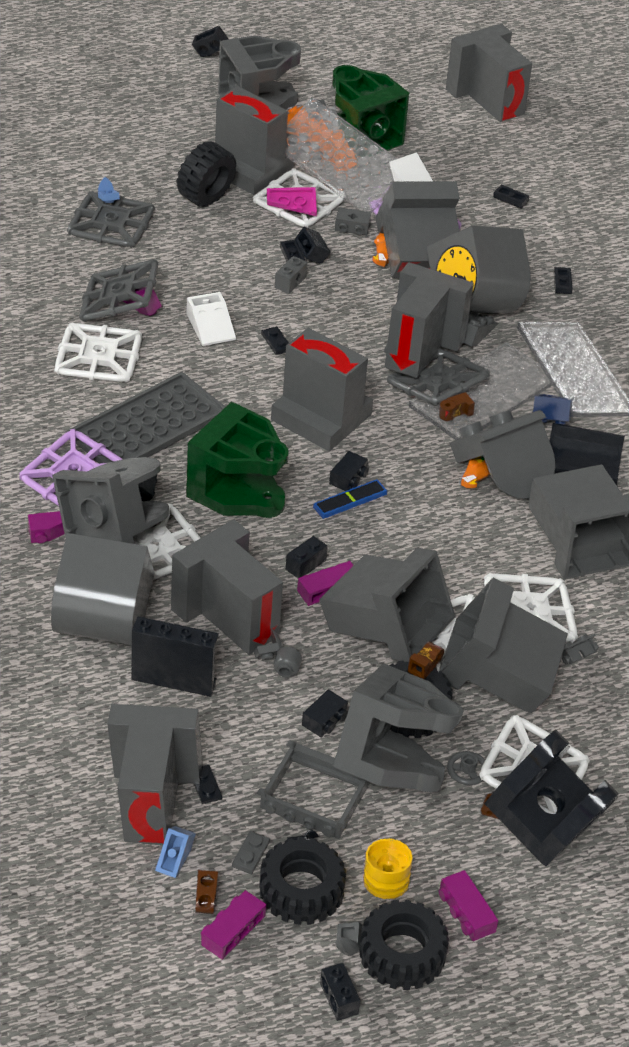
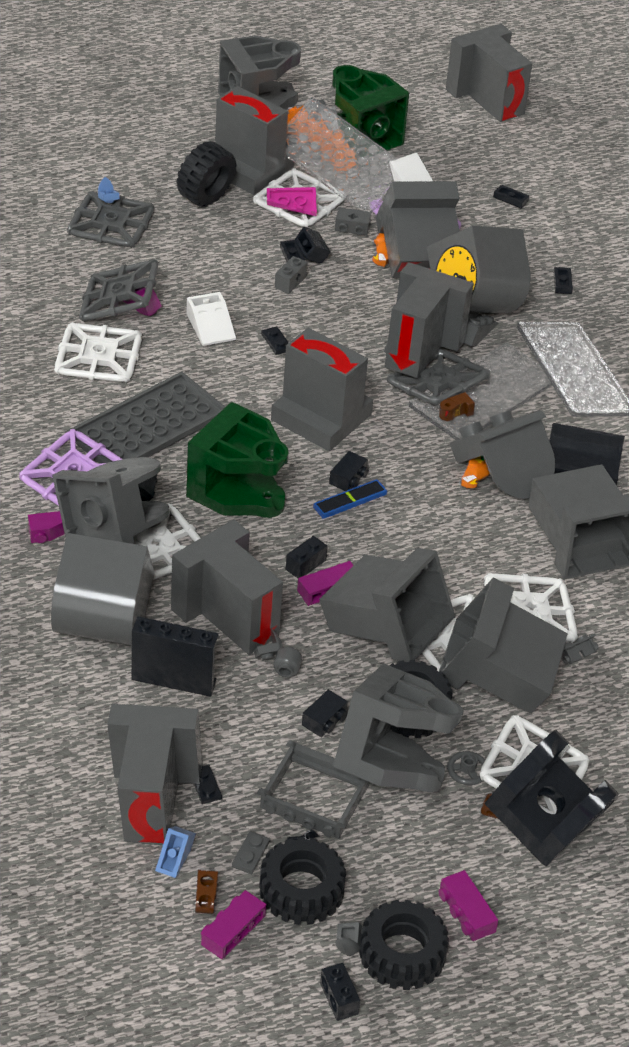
black brick [192,26,229,57] -> none
yellow wheel [363,838,413,899] -> none
reddish brown leg [408,641,444,679] -> none
dark blue brick [533,394,573,424] -> none

